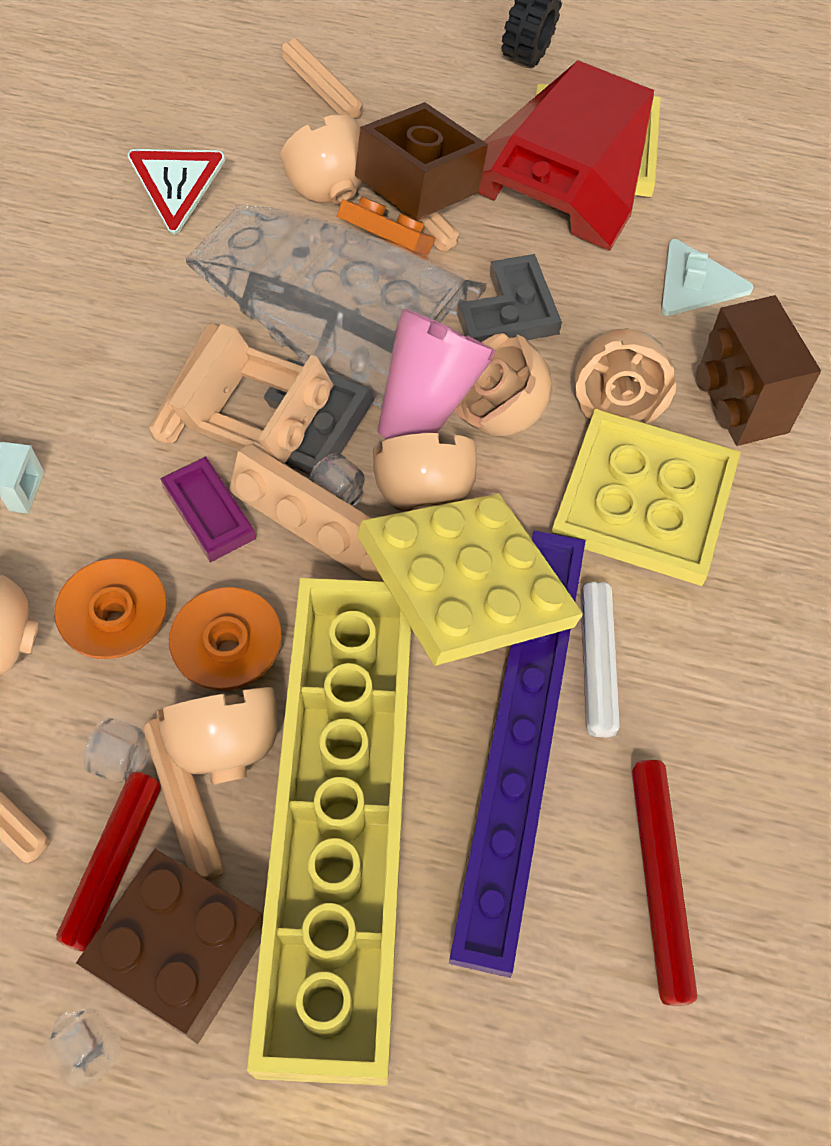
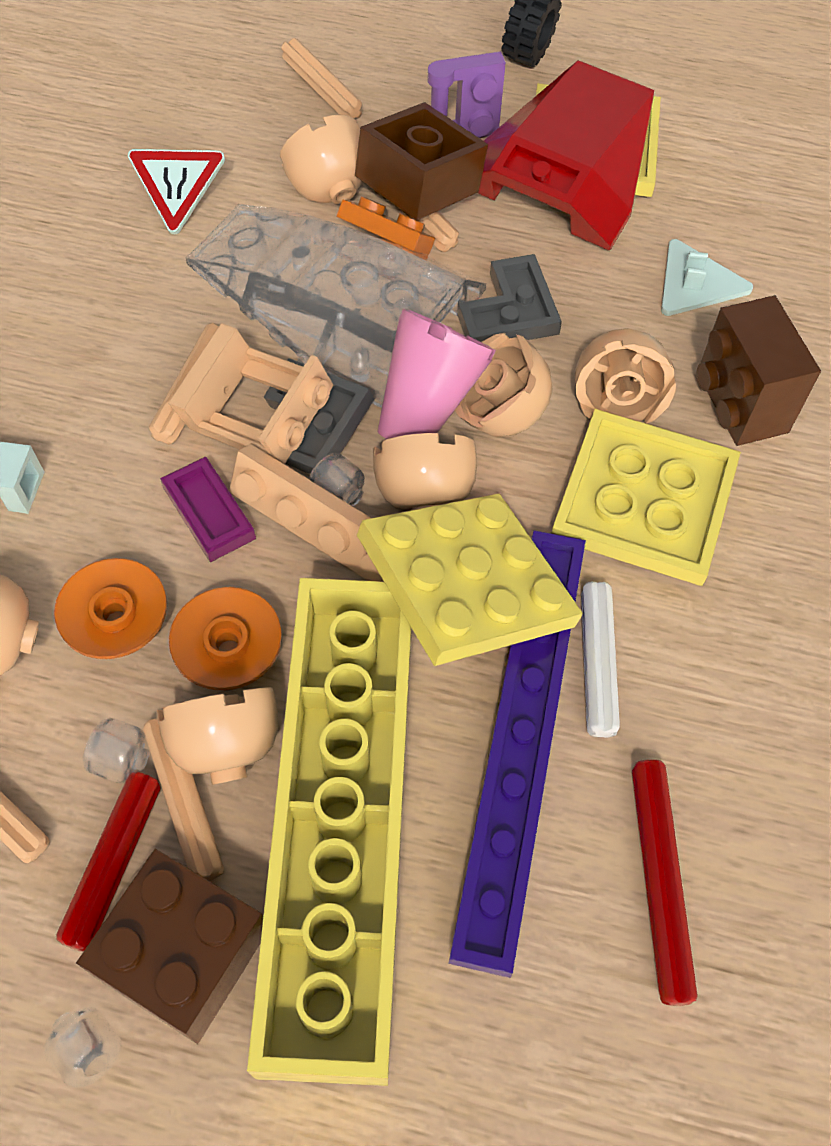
none -> medium lavender plate [428,51,506,138]

